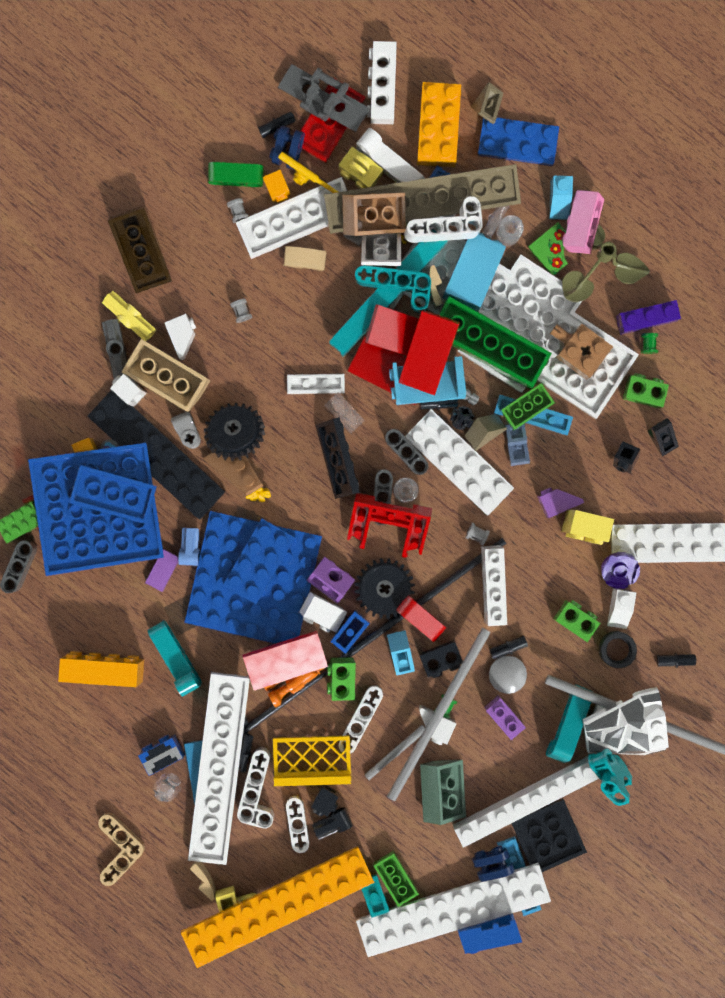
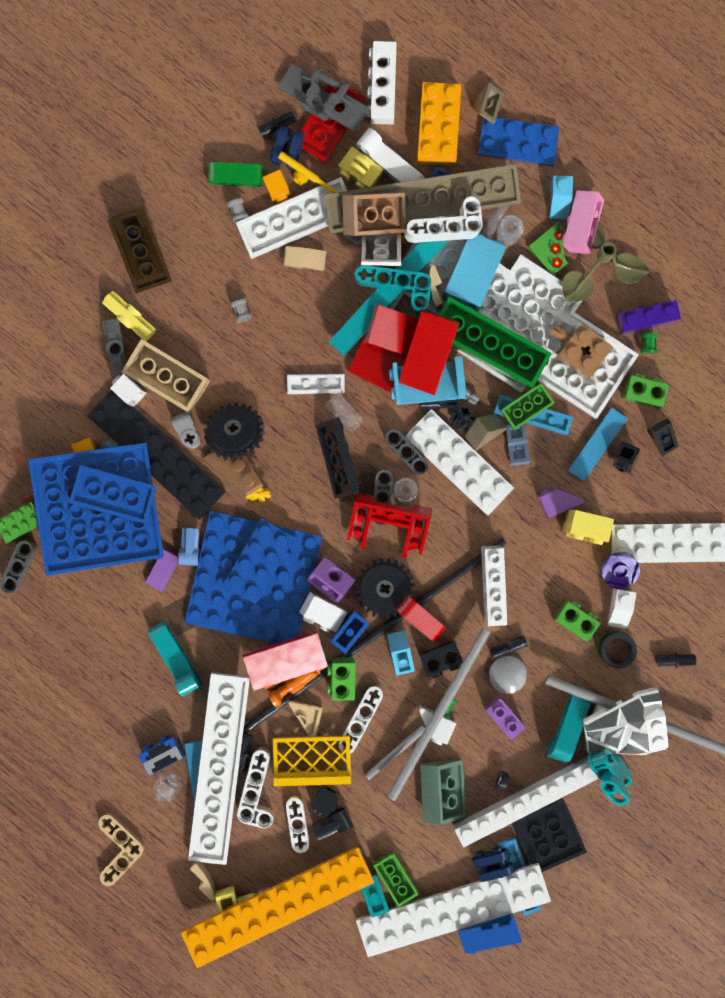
light orange brick [58,651,144,687] -> none
white slope [165,314,196,360] -> none
light grey bush [465,523,490,546] -> none
none -> tan tile [287,699,323,742]
none -> black tile [495,771,509,791]
none -> dark azure tile [567,408,628,481]

